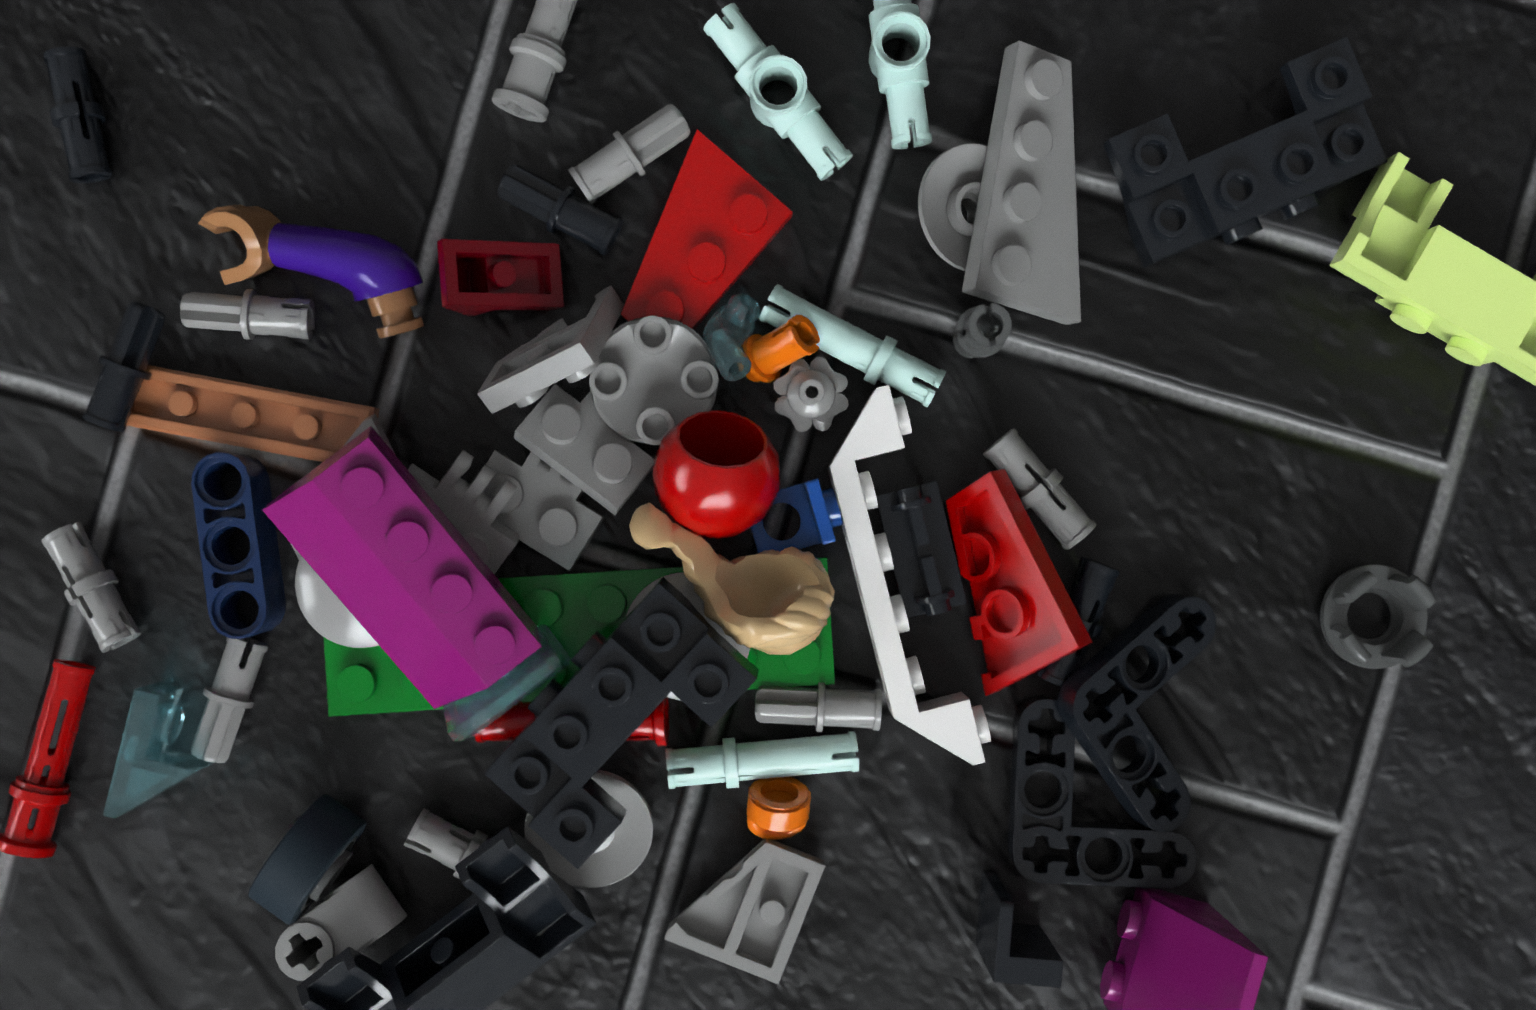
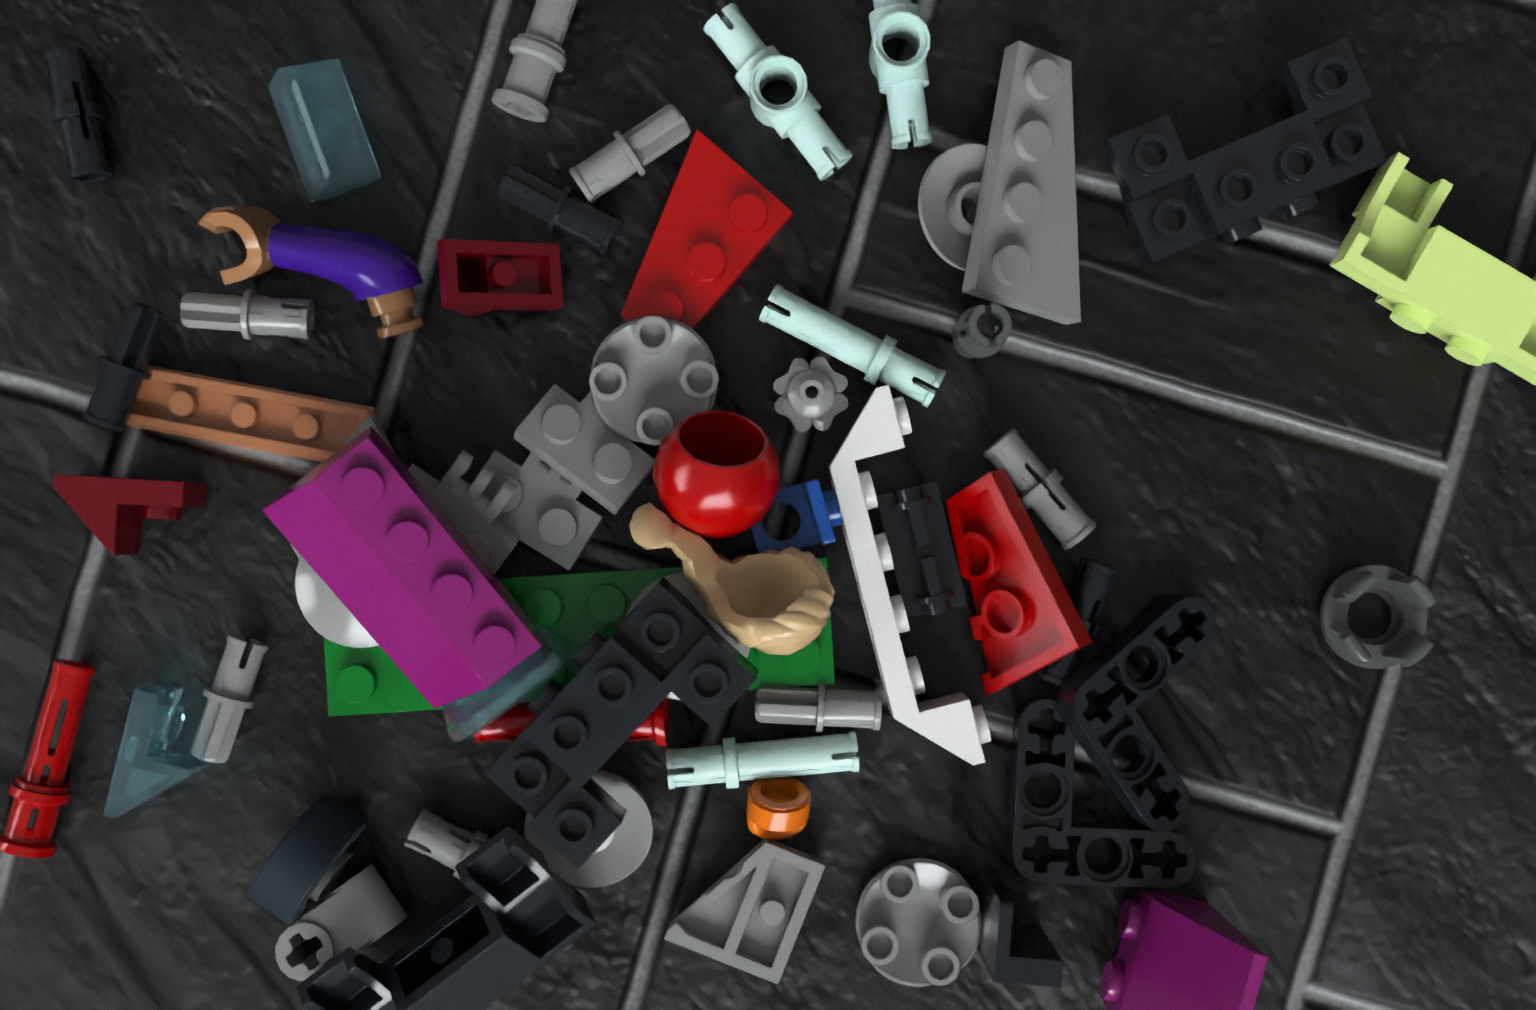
light grey pin [41,522,141,653] -> none
dark blue beam [191,452,286,639] -> none
light grey wing [477,286,624,414] -> none
clear light blue arm [703,293,761,381] -> none
orange pin [737,315,820,383] -> none
none -> dark red slope [53,474,207,556]
none -> clear light blue slope [269,58,382,202]
none -> light grey dish [855,858,981,987]

